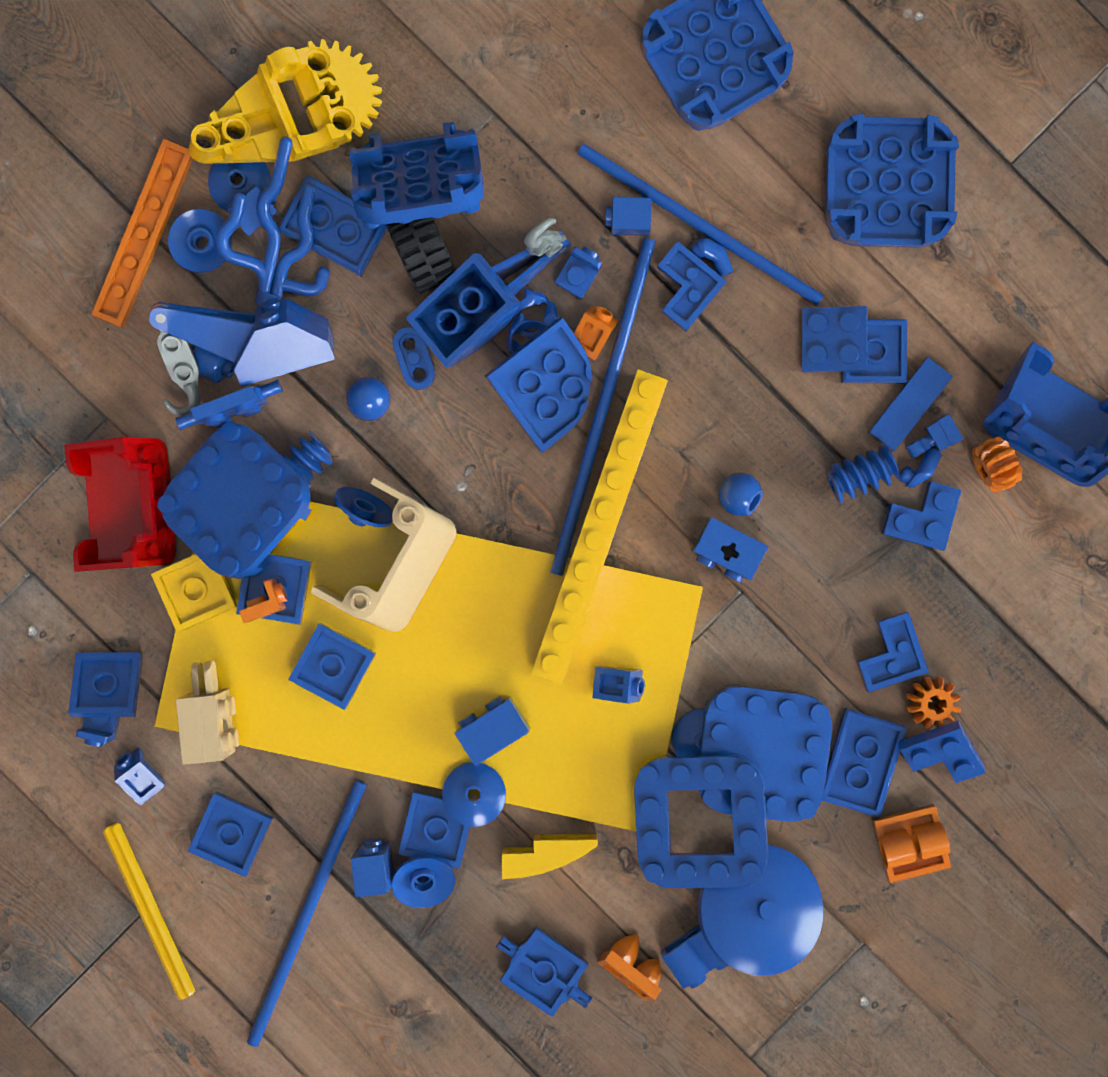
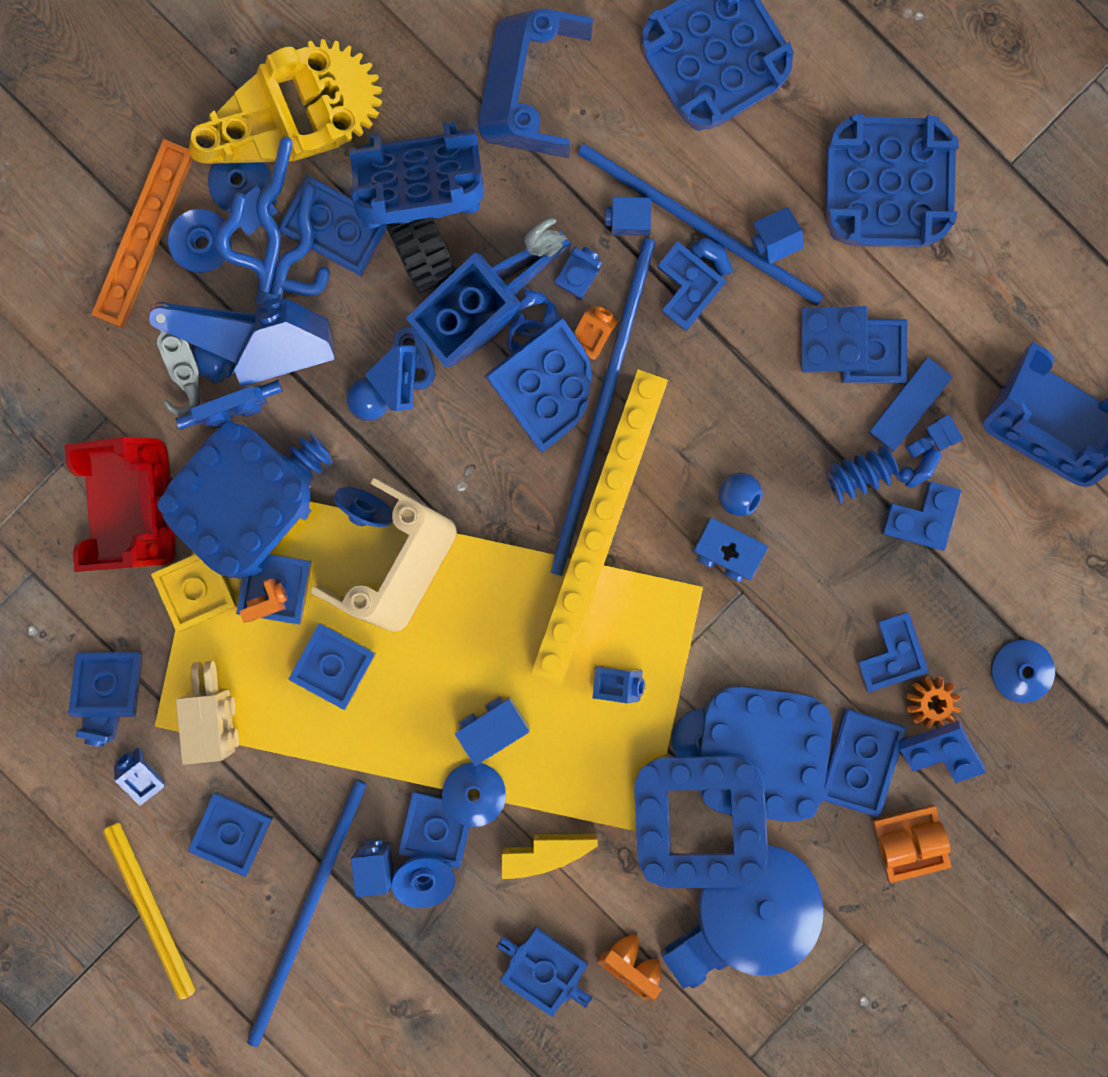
orange gear [972,436,1022,493] -> none
none -> blue slope [365,345,416,411]
none -> blue windscreen [478,9,593,158]
none -> blue brick [751,207,804,264]
none -> blue dish [991,640,1055,703]

